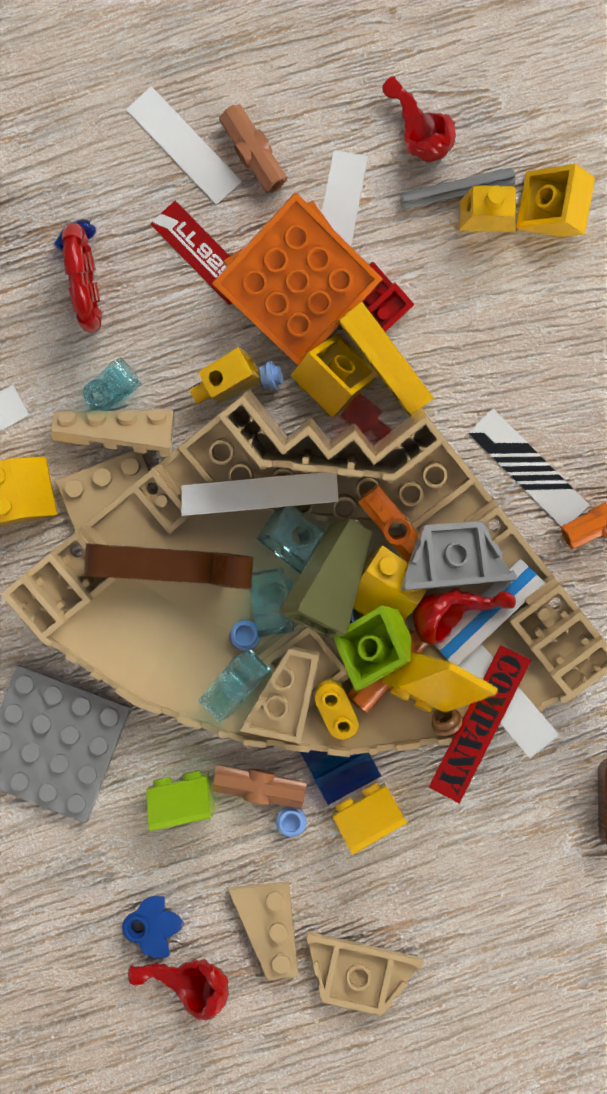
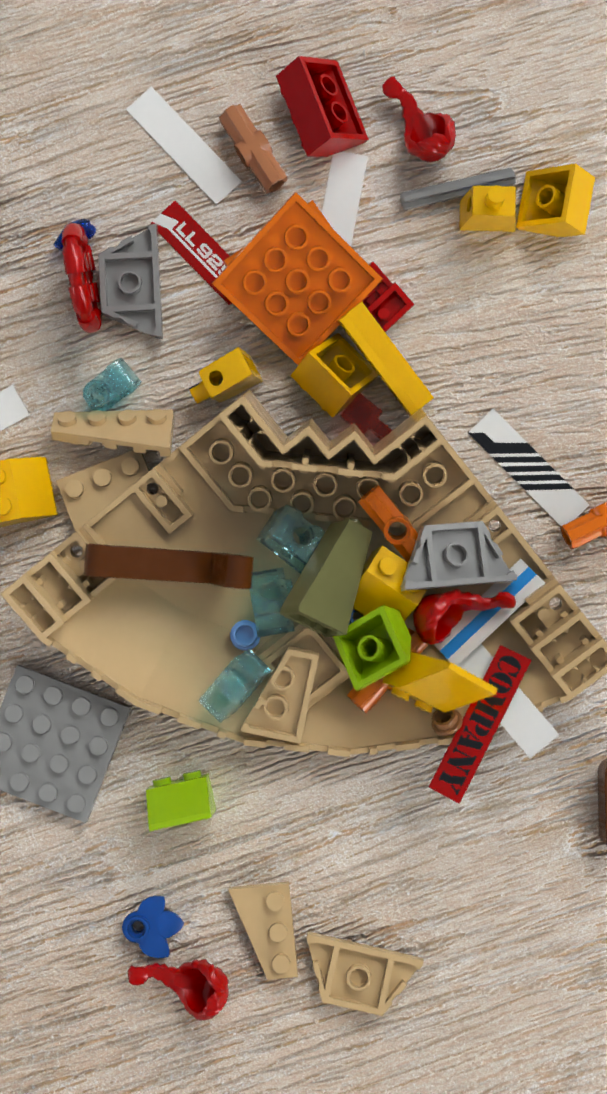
white sticker [181,472,338,516] -> none
nougat piece [212,764,307,809] -> none
light blue plate [260,361,283,391] -> none
light blue plate [276,807,307,837] -> none
clear blue slope [300,750,381,805] -> none
yellow plate [314,680,359,740] -> none
yellow slope [332,782,407,855] -> none
none -> light grey wing [98,224,163,339]
none -> red slope [276,56,369,157]

